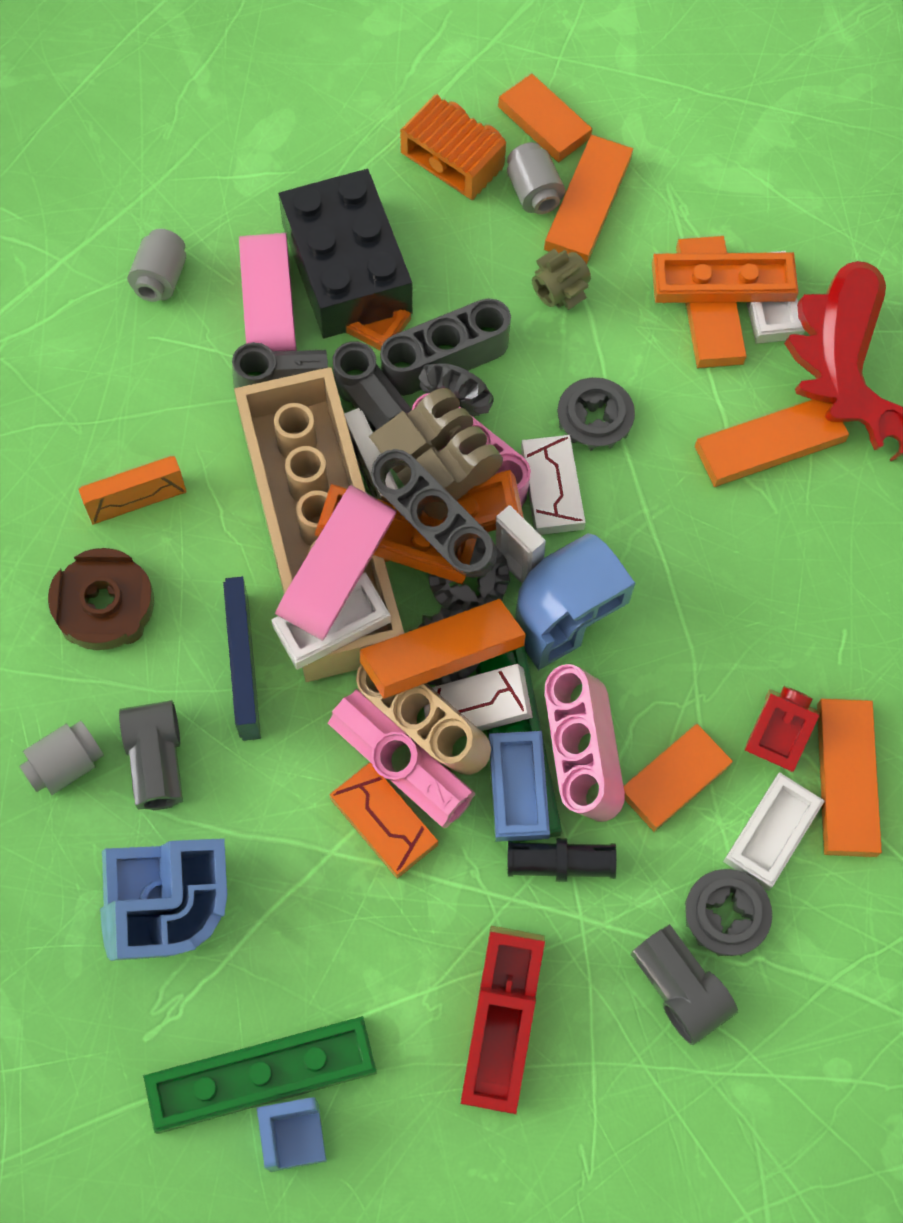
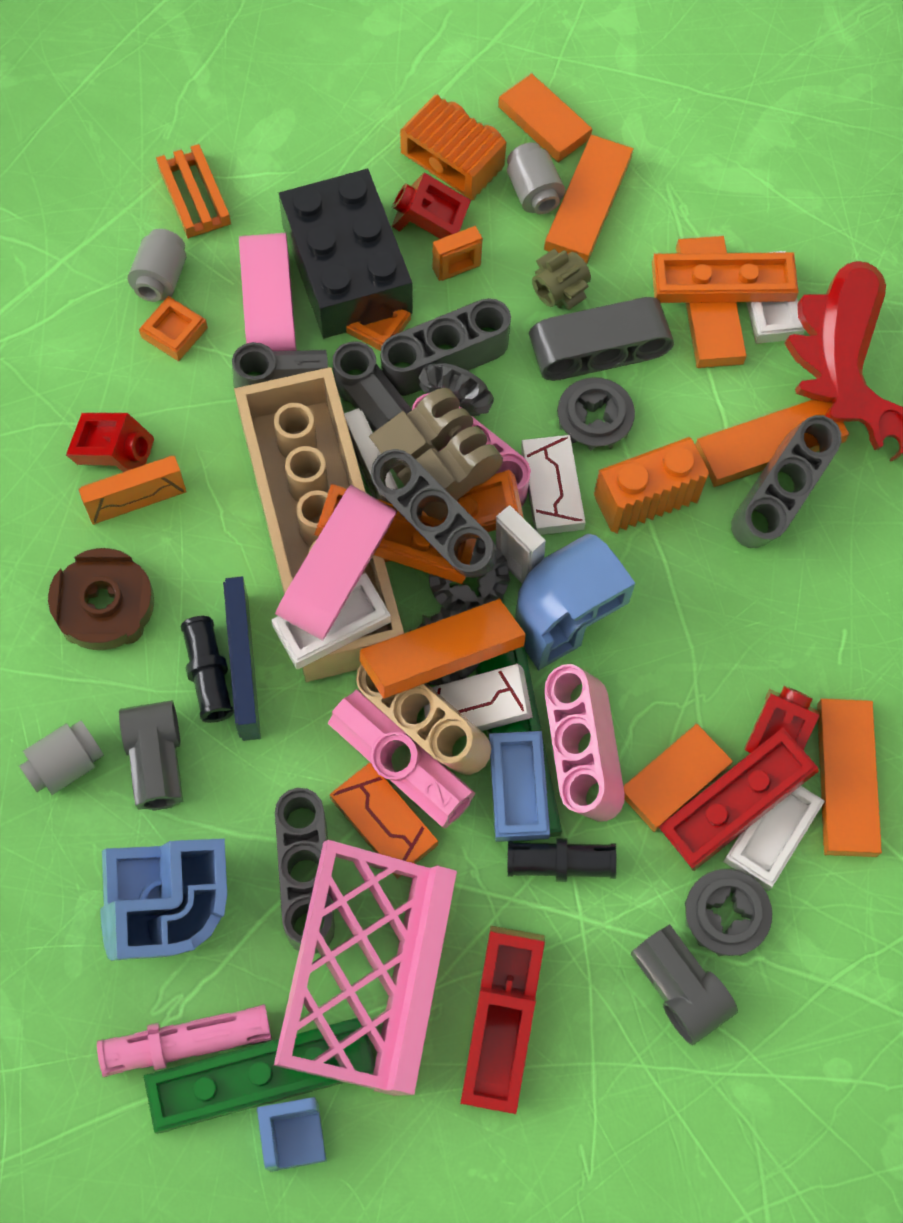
none -> red bracket [66,413,154,472]
none -> bright pink pin [97,1004,272,1077]
none -> orange tile [139,296,208,361]
none -> orange tile [156,144,231,238]
none -> black pin [181,616,234,723]
none -> bright pink fence [274,840,457,1096]
none -> dark grey beam [275,788,335,954]
none -> red bracket [392,172,471,239]
none -> orange tile [432,225,483,281]
none -> dark grey beam [529,297,674,381]
none -> orange brick [594,437,709,534]
none -> red tile [659,728,819,871]
none -> dark grey beam [731,415,842,548]

